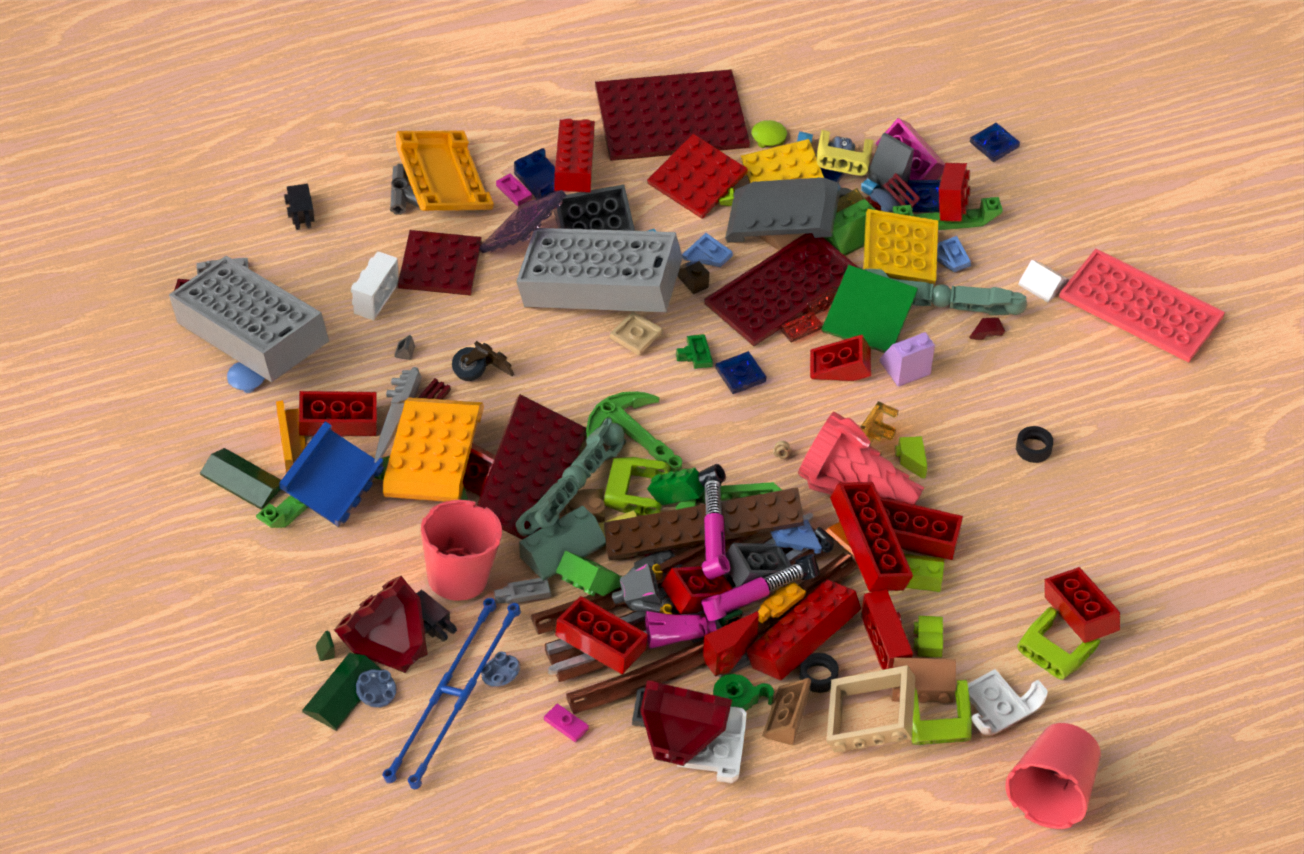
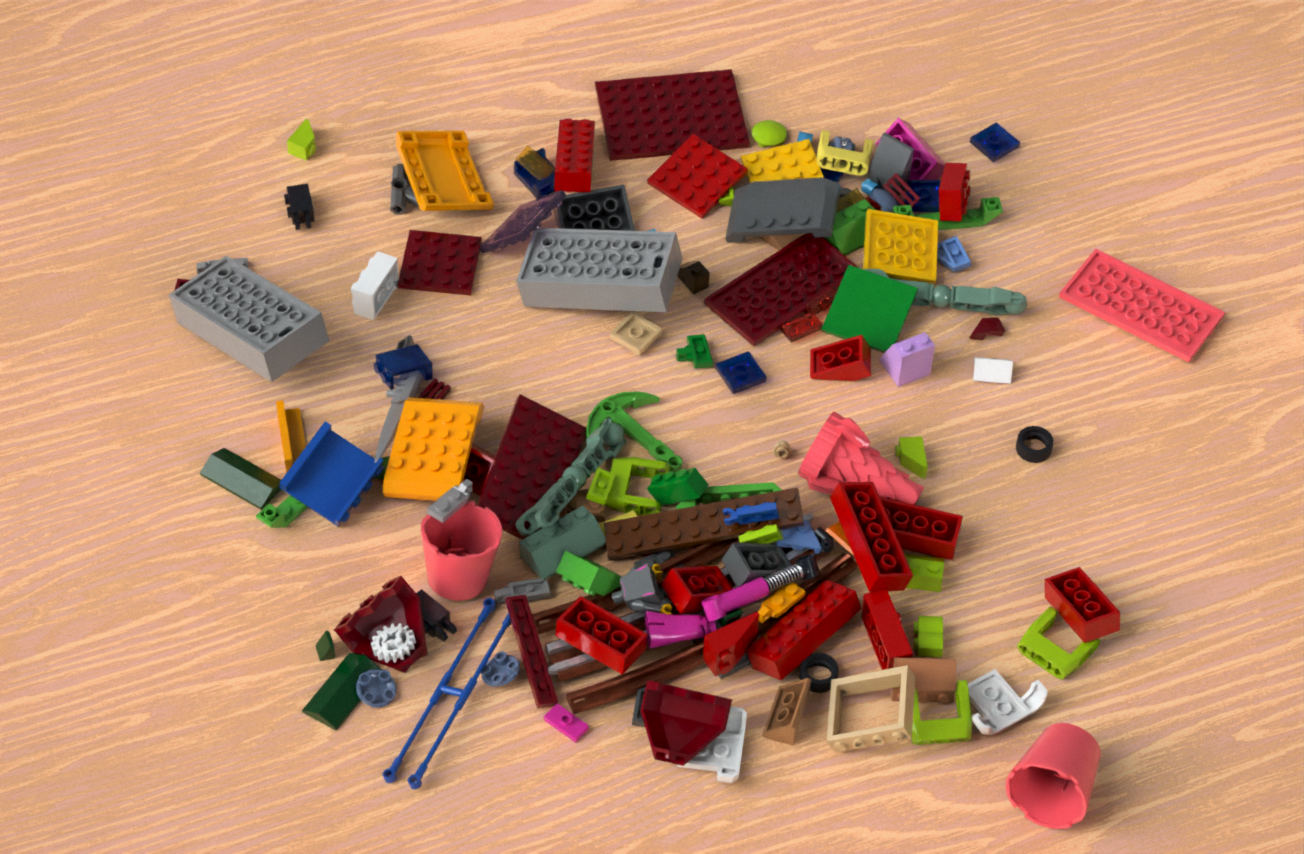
medium blue dish [227,362,265,393] -> none
red brick [299,391,377,436] -> none
plate [452,341,514,381] -> none
dark pink plate [496,173,532,206] -> none
medium blue wing [682,233,733,267] -> none
piece [698,464,730,580] -> none
green piece [713,674,774,711] -> none
clear yellow panel [860,401,899,455] -> none
white slope [1018,260,1070,303] -> none
none -> lime slope [287,119,316,161]
none -> white gear [371,623,416,663]
none -> clear blue panel [374,344,433,390]
none -> light grey hinge [427,479,473,523]
none -> dark red plate [505,594,558,709]
none -> clear yellow plate [515,145,555,183]
none -> lime plate [586,467,616,505]
none -> blue plate [723,502,779,525]
none -> lime plate [739,524,783,544]
none -> white panel [973,357,1013,384]

